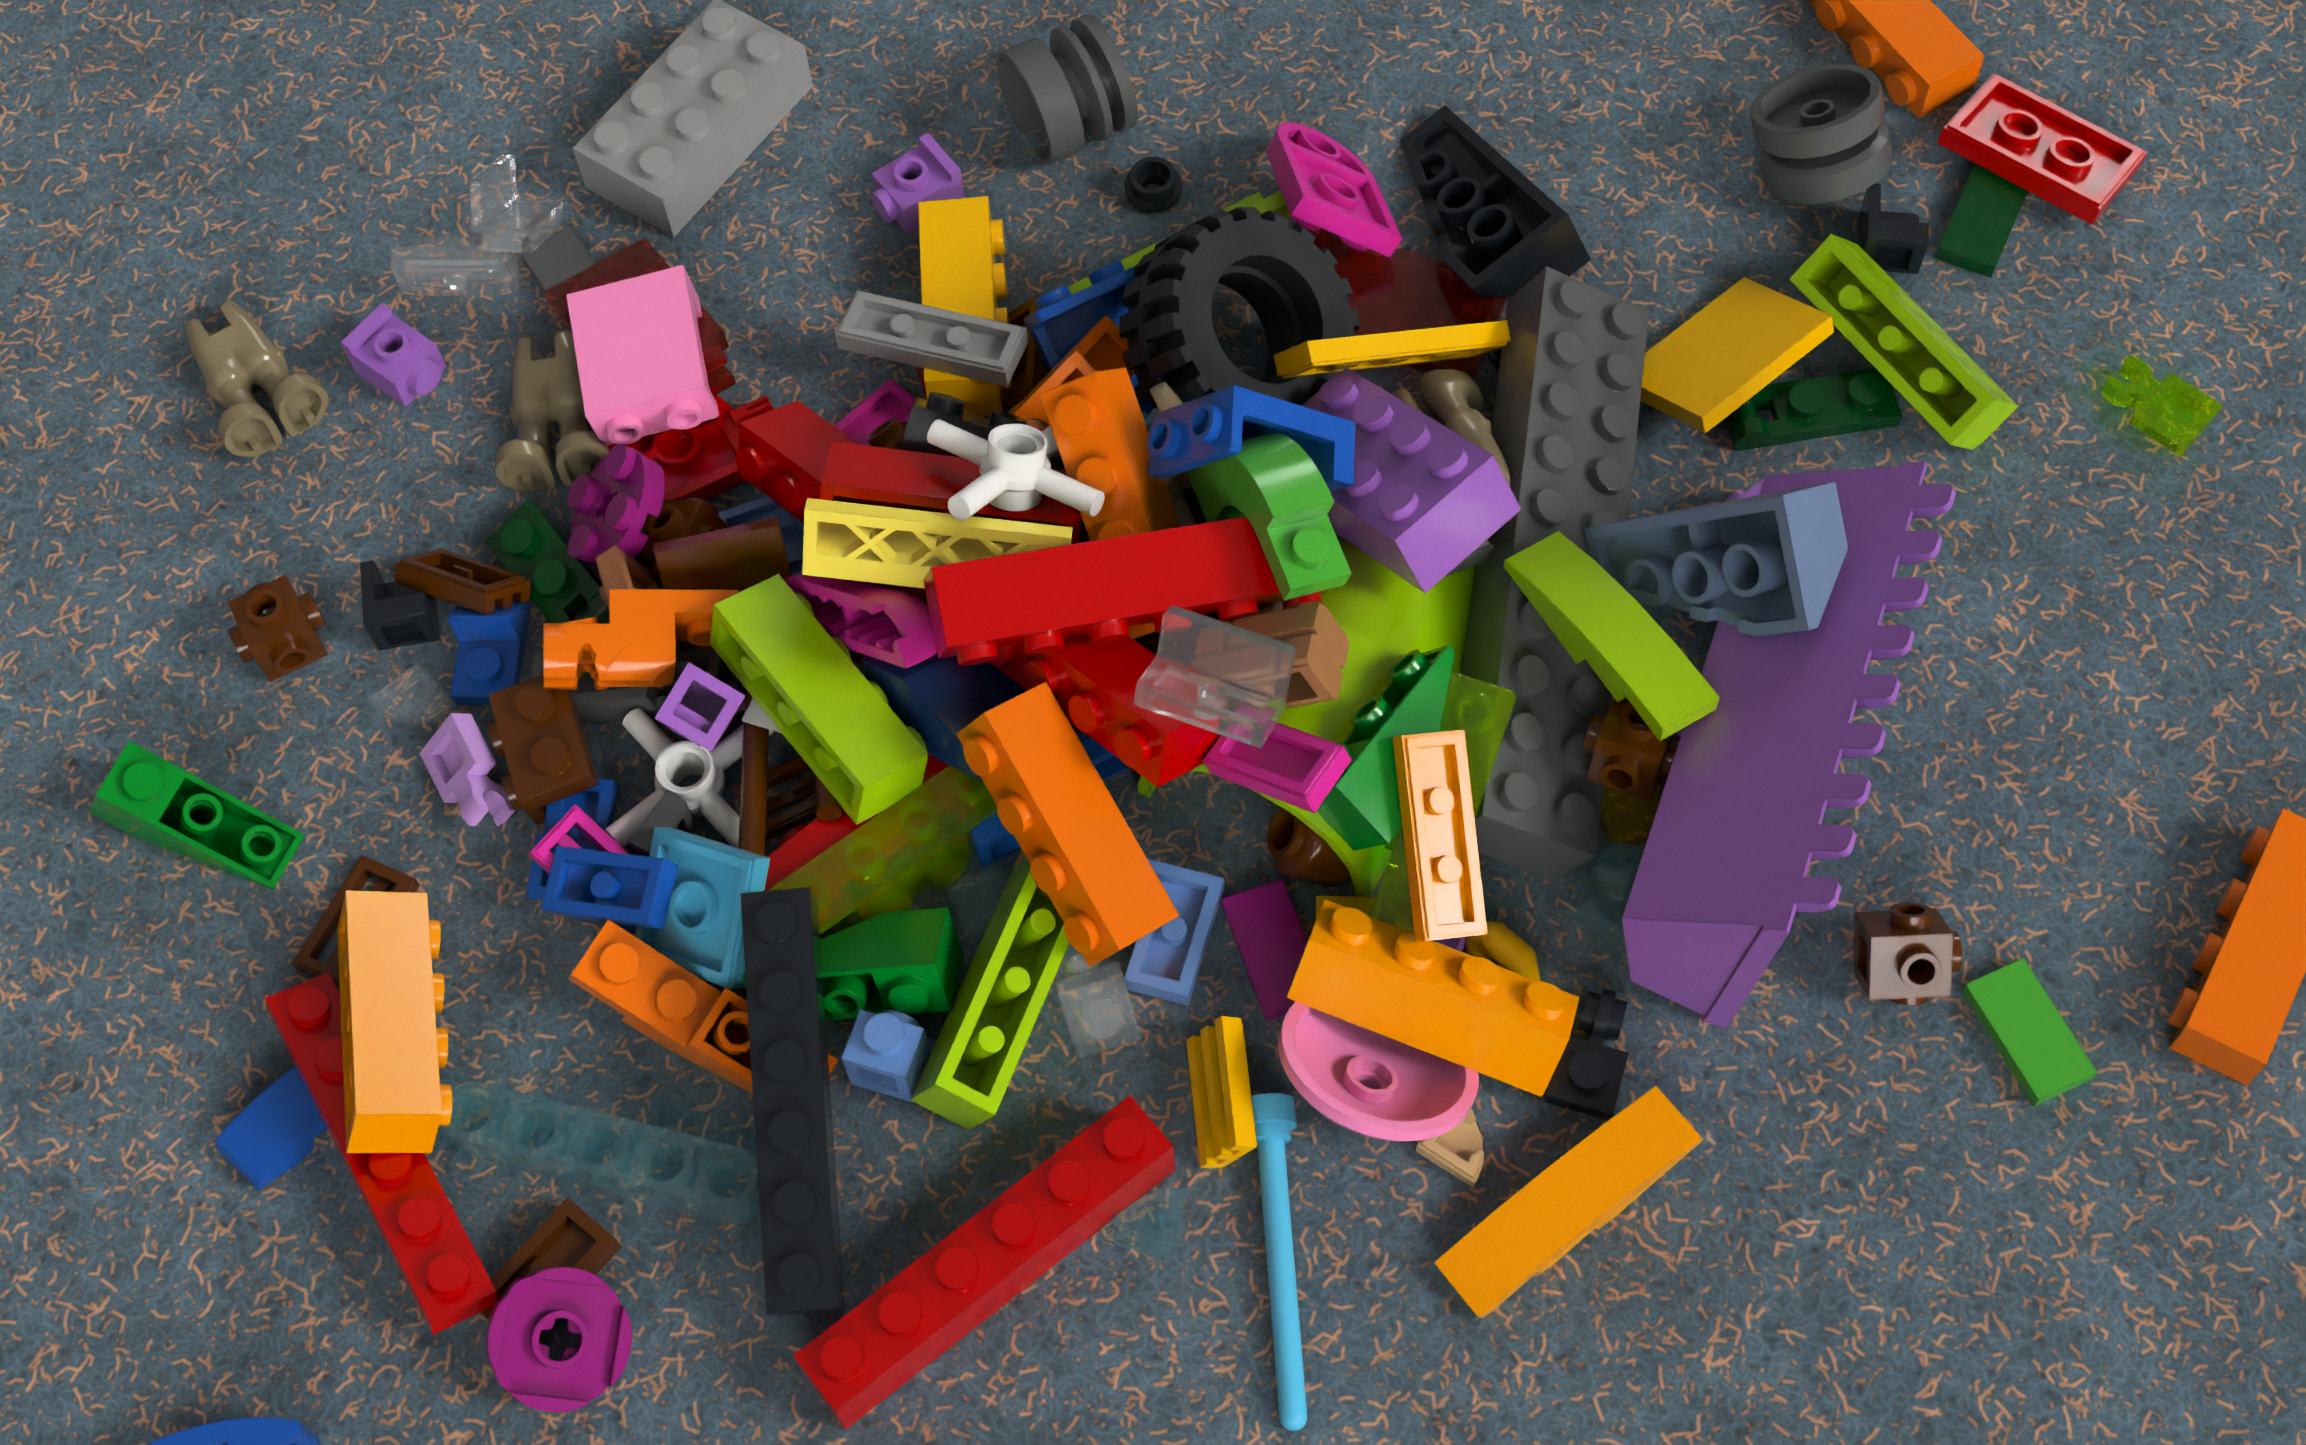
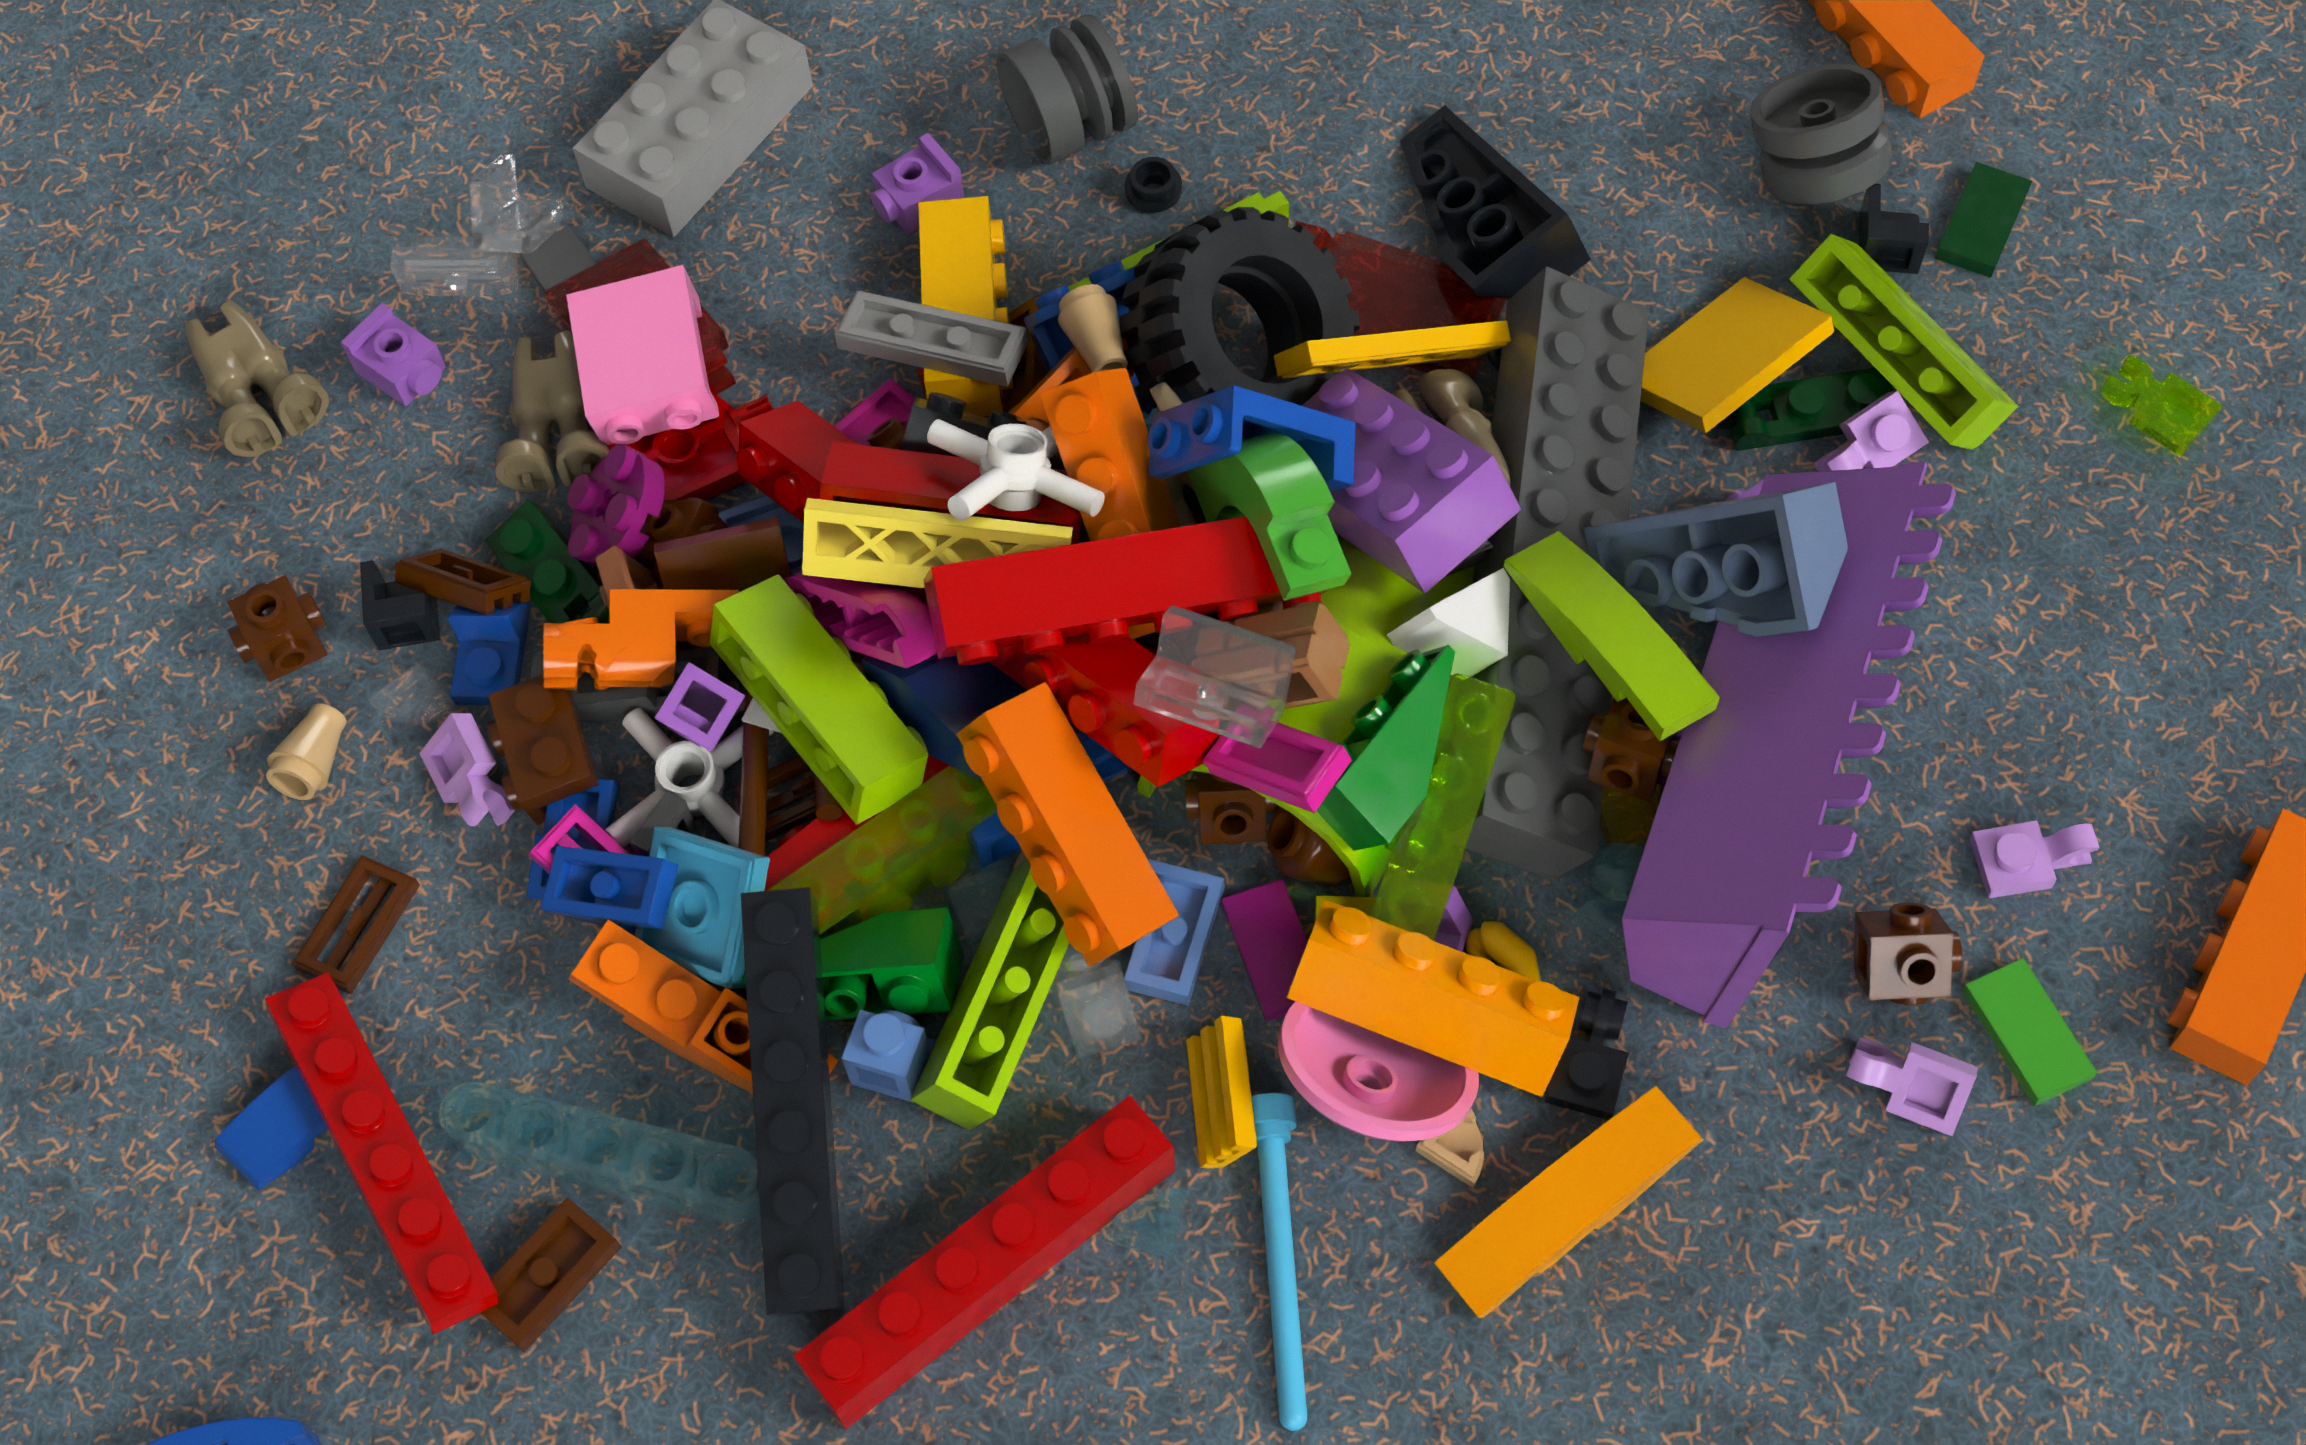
green slope [89,741,305,889] -> none
light orange brick [337,890,452,1153] -> none
magenta plate [485,1266,632,1412] -> none
dark pink plate [1266,122,1402,258] -> none
tile [1392,730,1488,942] -> none
red tile [1937,73,2147,225] -> none
none -> tan cone [266,704,347,800]
none -> tan cone [1058,284,1128,373]
none -> reddish brown brick [1184,772,1278,845]
none -> white slope [1387,568,1510,681]
none -> lavender plate [1813,391,1929,472]
none -> lavender plate [1846,1037,1978,1136]
none -> lavender plate [1969,820,2100,898]

